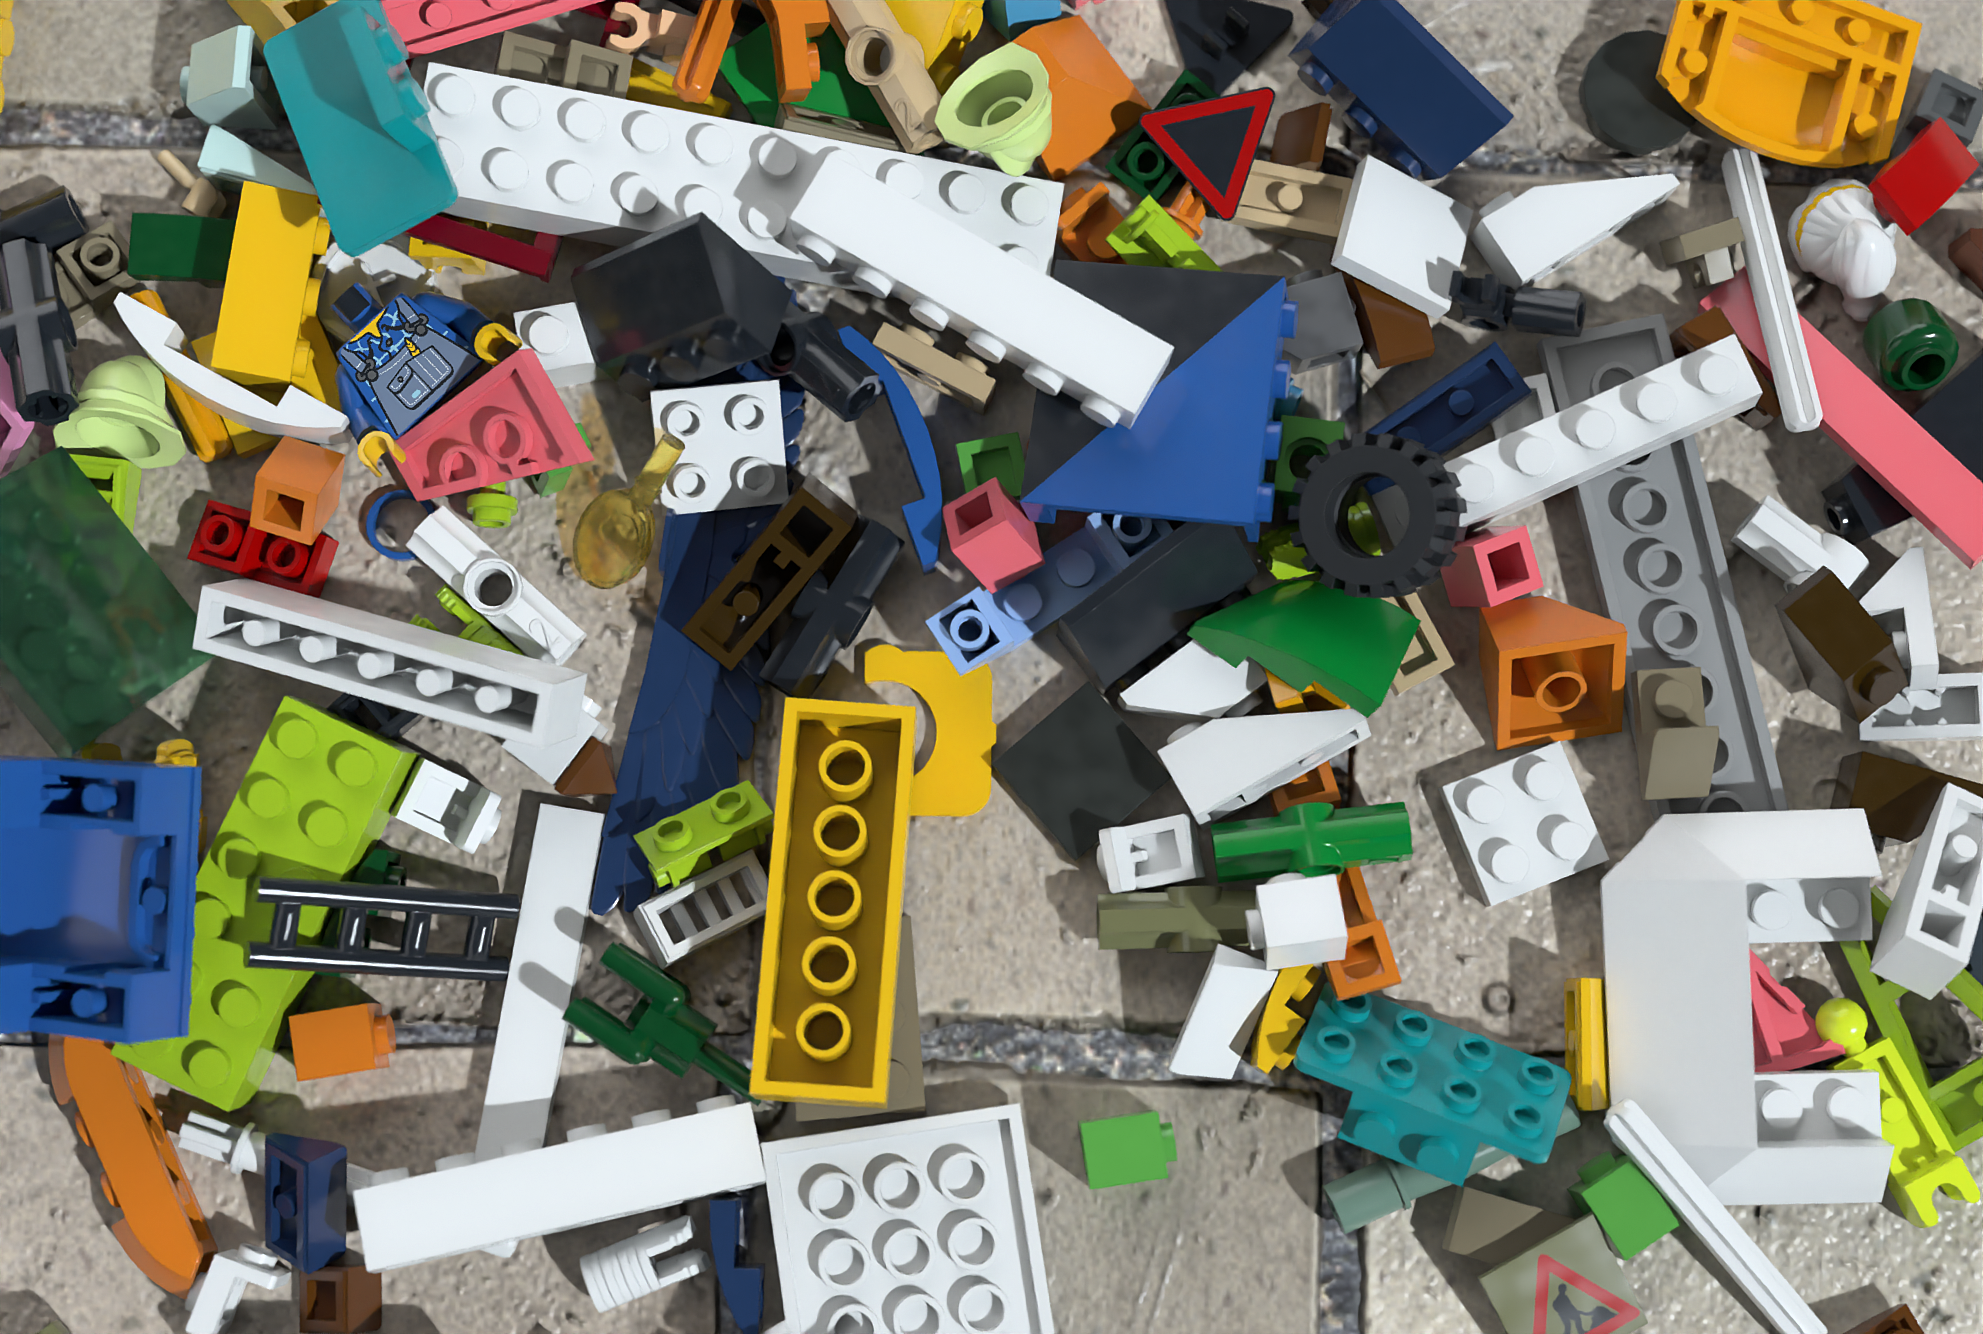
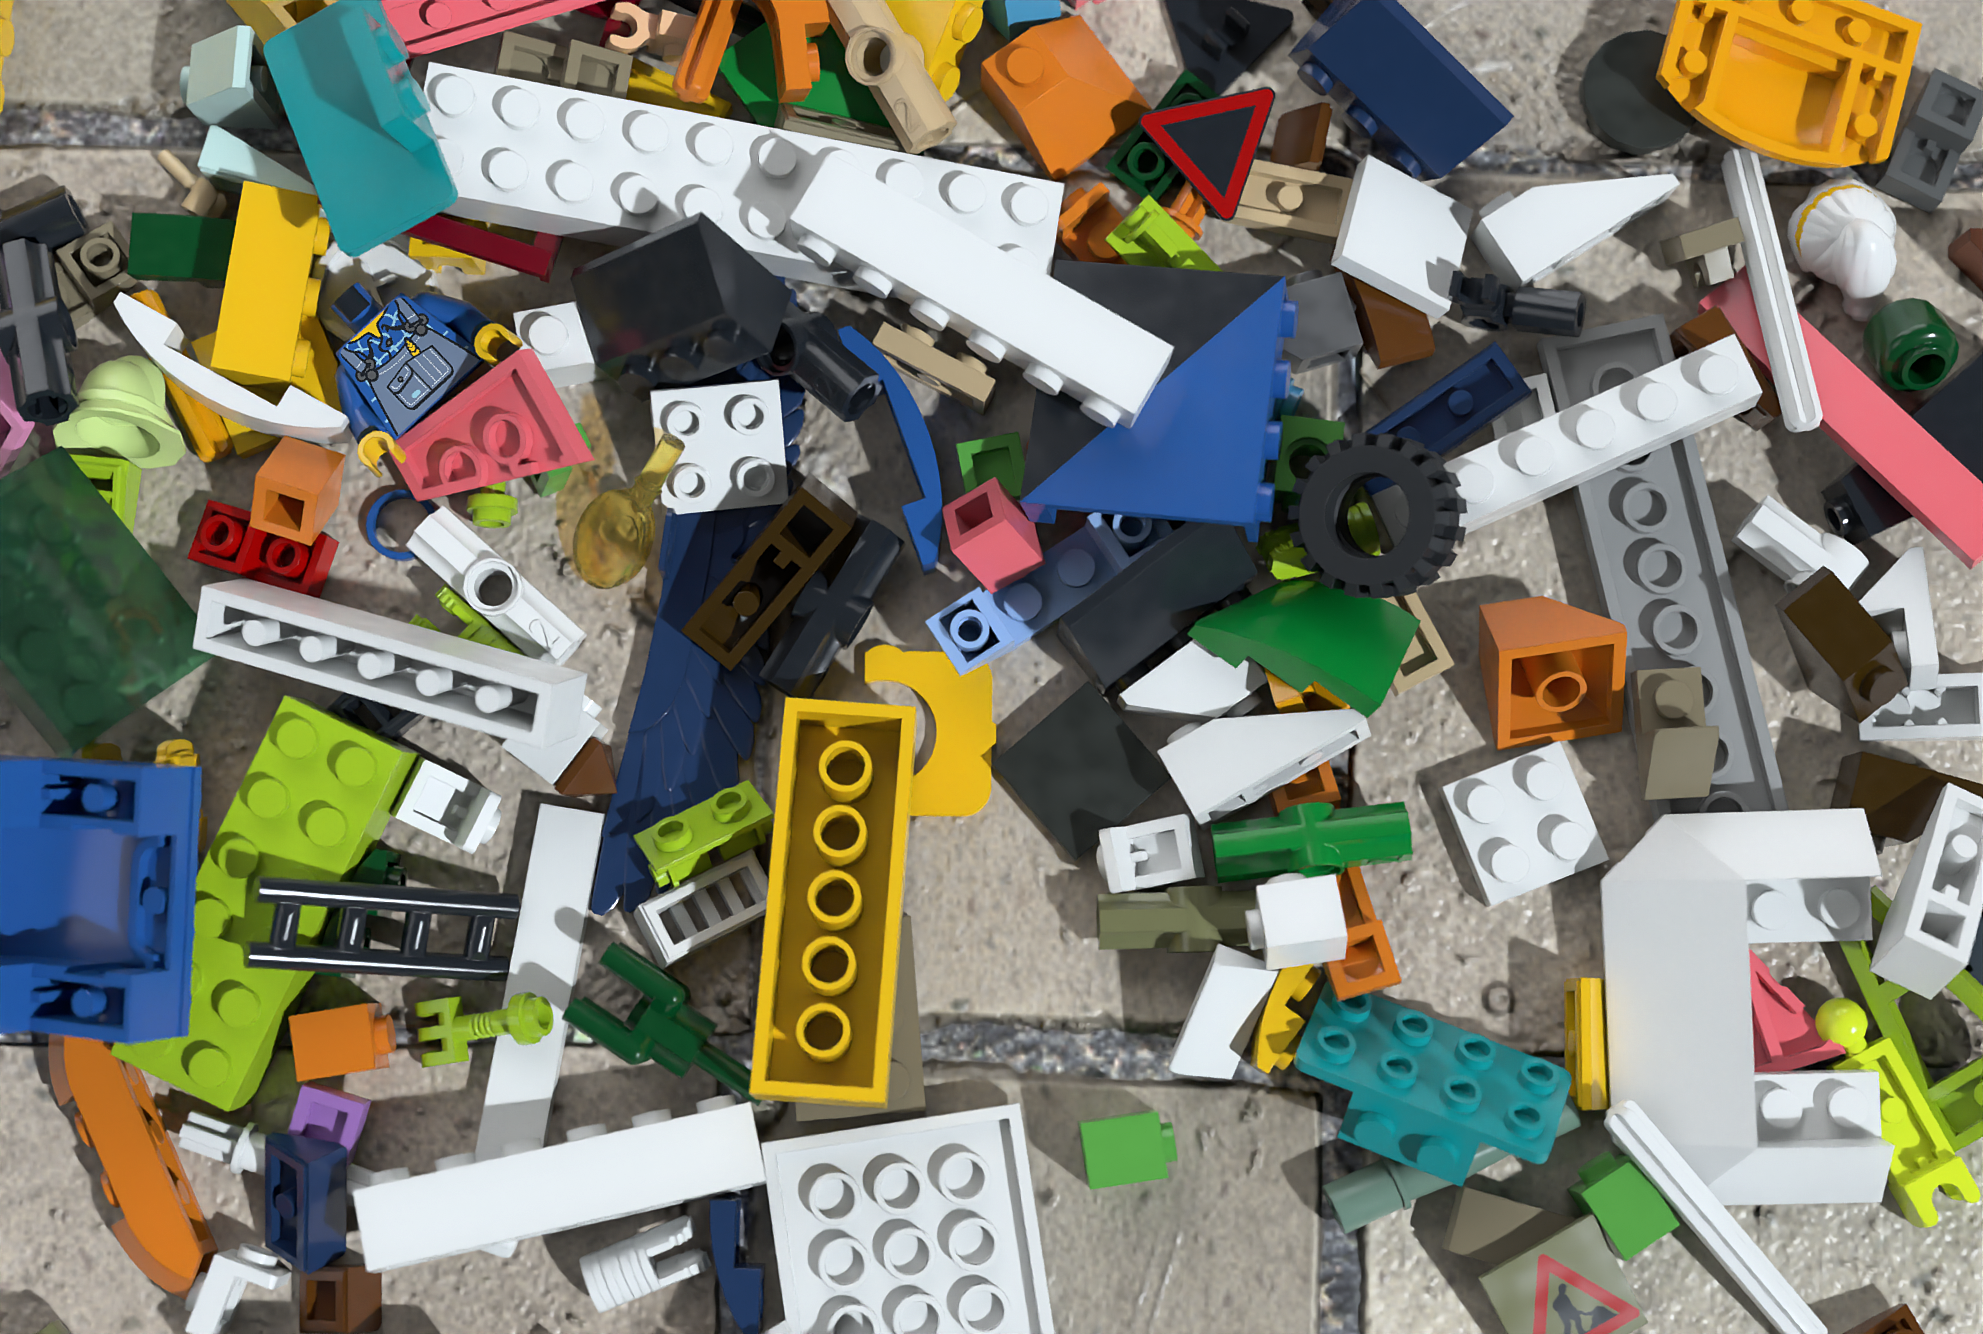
yellowish green piece [935,42,1052,177] -> none
coral brick [1440,525,1544,607] -> none
red slope [1867,116,1980,236] -> none
none -> medium lavender tile [287,1081,371,1166]
none -> lime hinge [414,992,553,1068]

